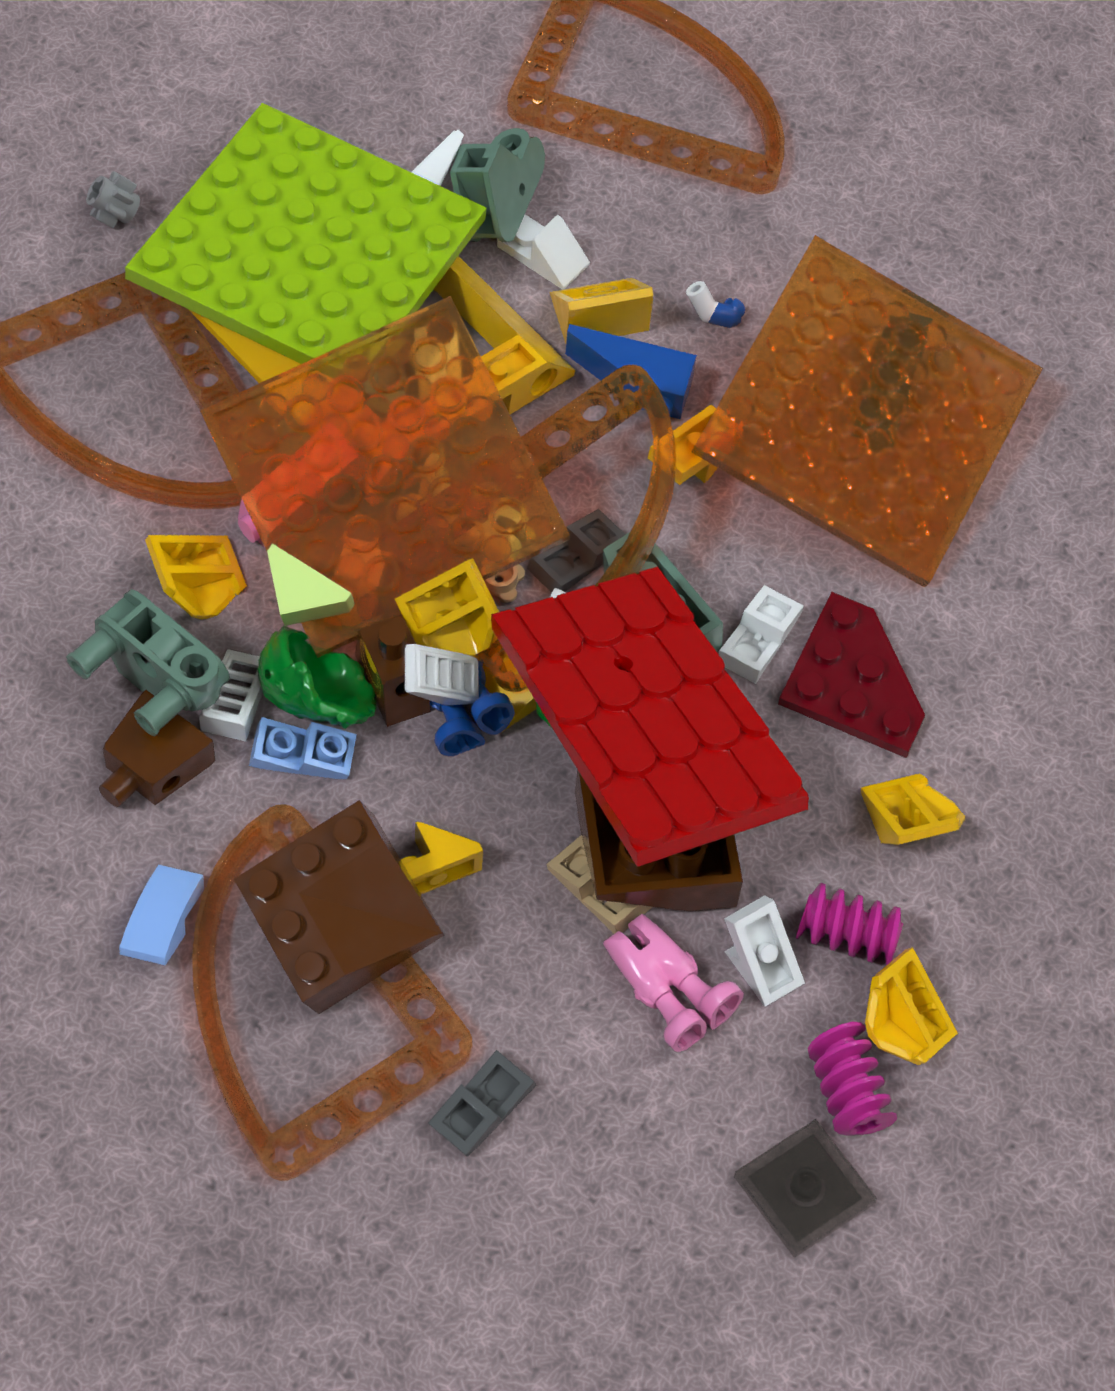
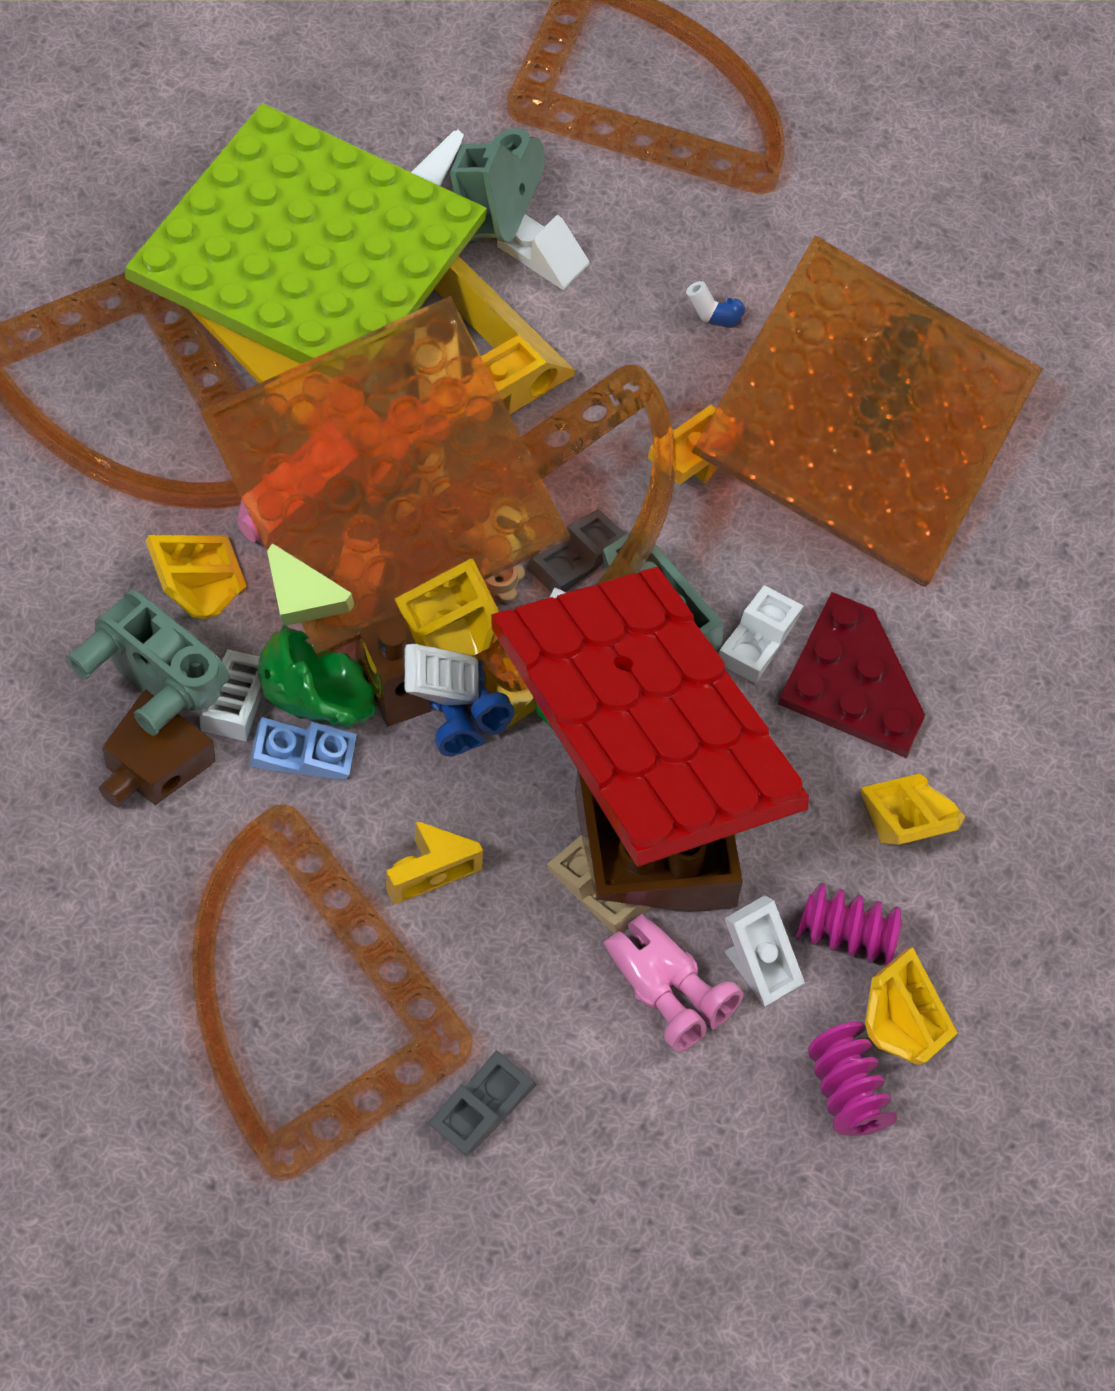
light grey gear [86,171,140,228] -> none
light blue slope [119,865,204,965] -> none
reddish brown slope [234,800,444,1014] -> none
yellow slope [550,278,653,344] -> none
blue slope [565,324,697,419] -> none
clear smoke plate [734,1119,877,1258] -> none

